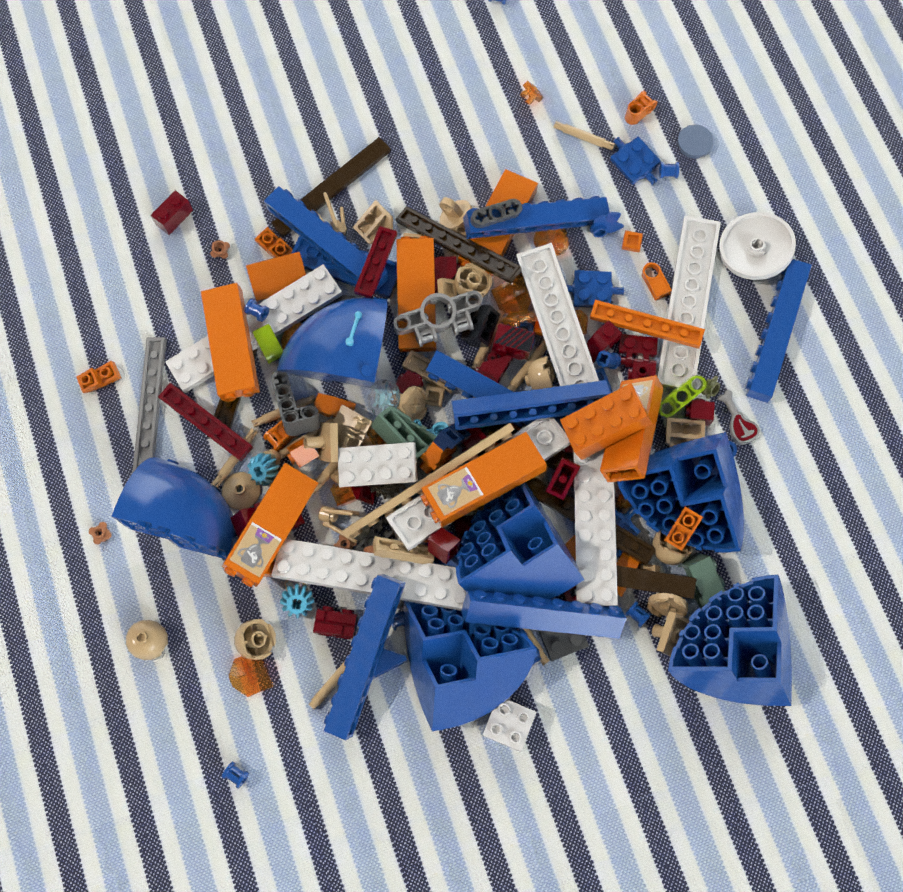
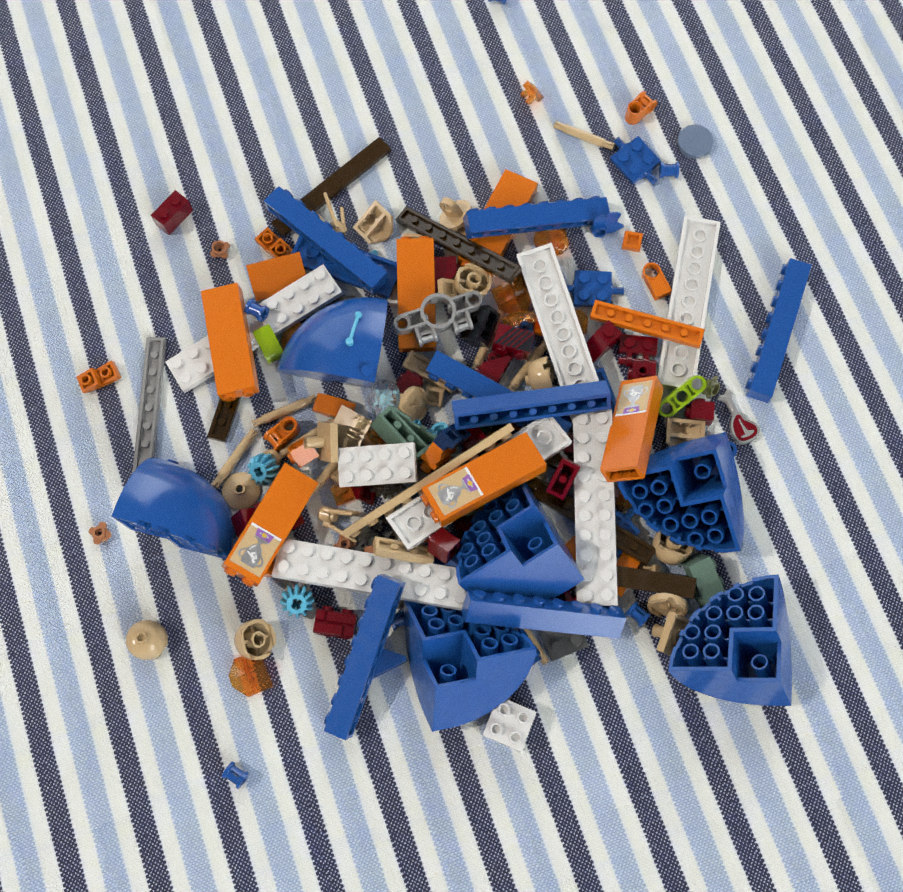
dark red plate [158,383,253,462] -> none
dark grey beam [271,371,321,436] -> none
tan piece [309,661,346,710] -> none
dark red plate [354,226,397,298] -> none
dark grey beam [470,199,522,228] -> none
orange brick [560,383,653,460] -> none
blue bush [596,350,621,369] -> none
orange slope [664,506,703,551] -> none
white dish [720,212,796,280] -> none

